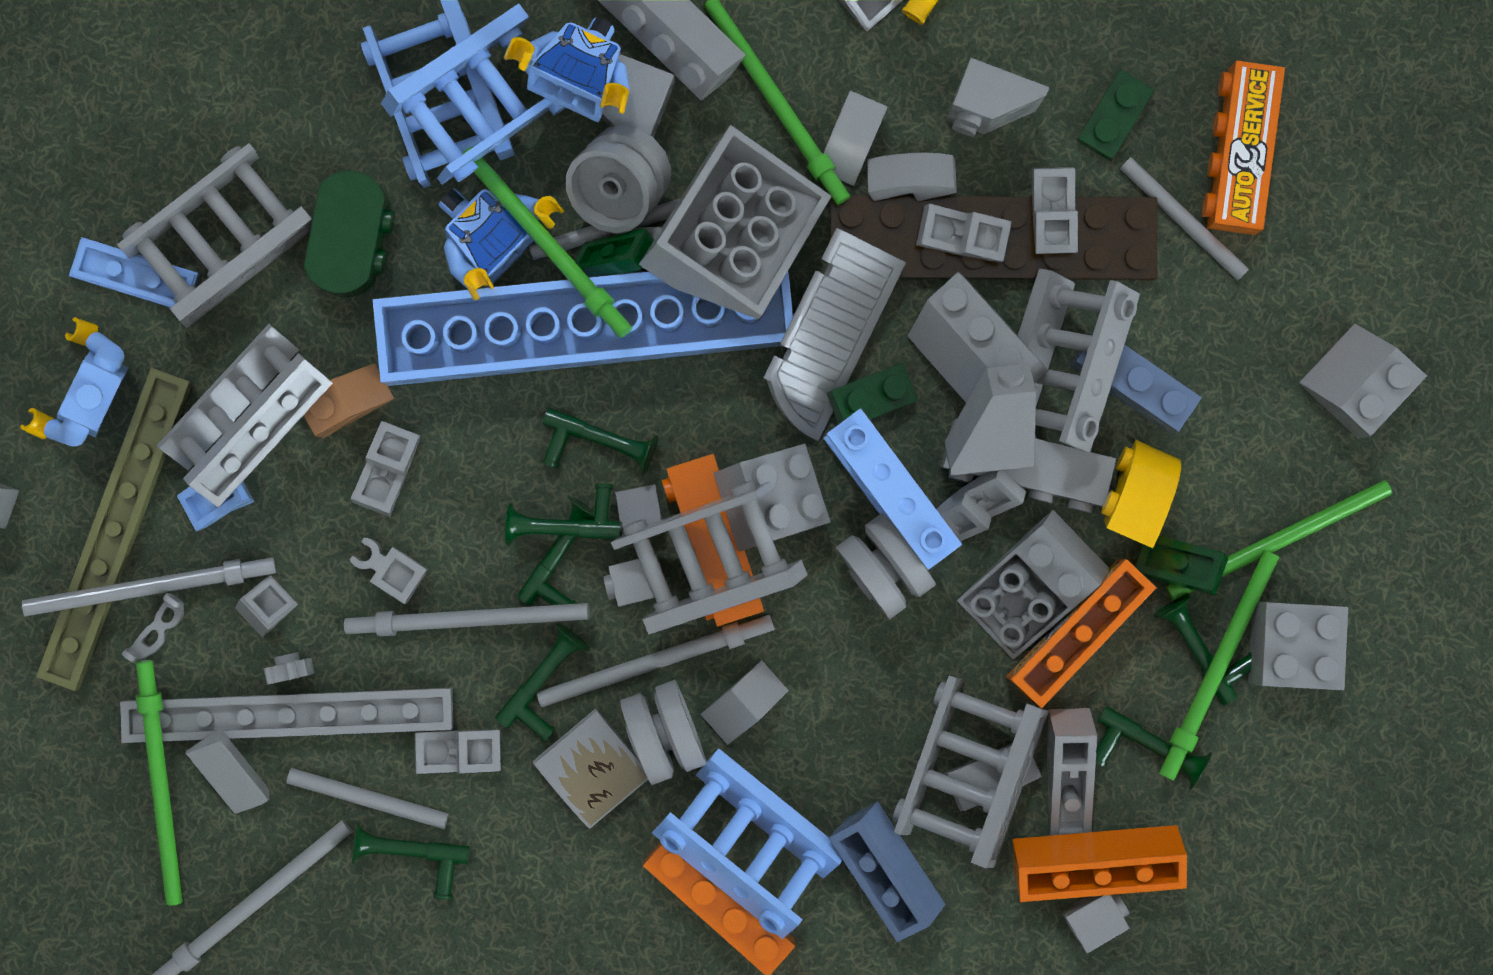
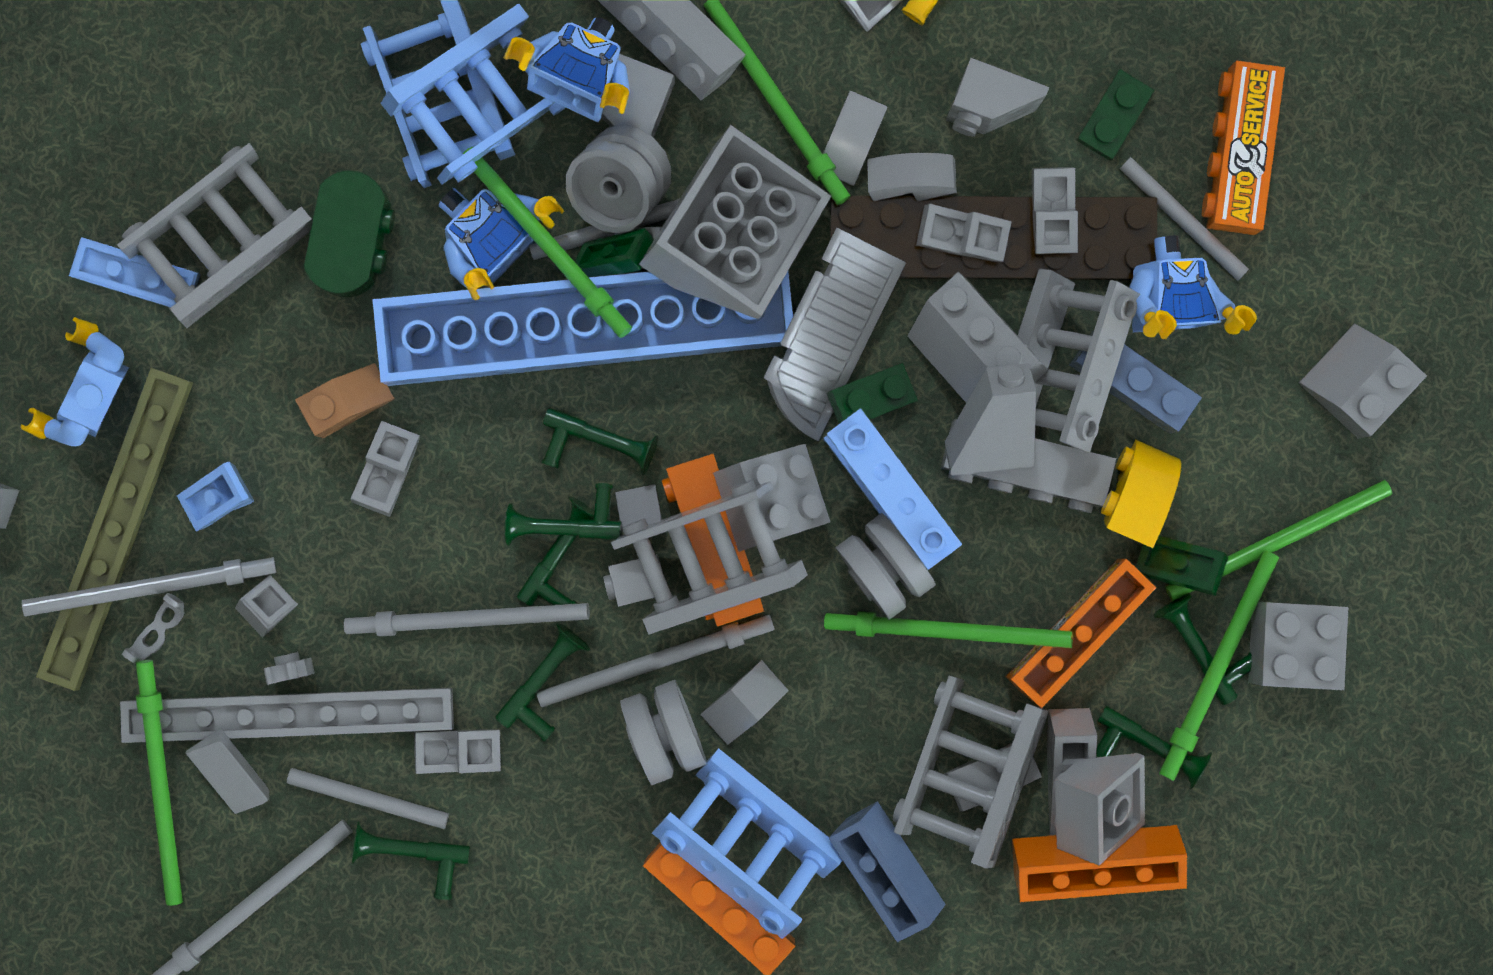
light grey fence [157,324,332,508] -> none
light grey plate [350,538,429,604] -> none
slope [533,708,648,829] -> none
light grey slope [936,470,1026,541] -> none
light grey slope [957,510,1110,660] -> none
light grey brick [1060,894,1130,953] -> none
none -> bright green bar [824,611,1073,648]
none -> light grey slope [1053,753,1145,865]
none -> torso [1129,235,1257,339]

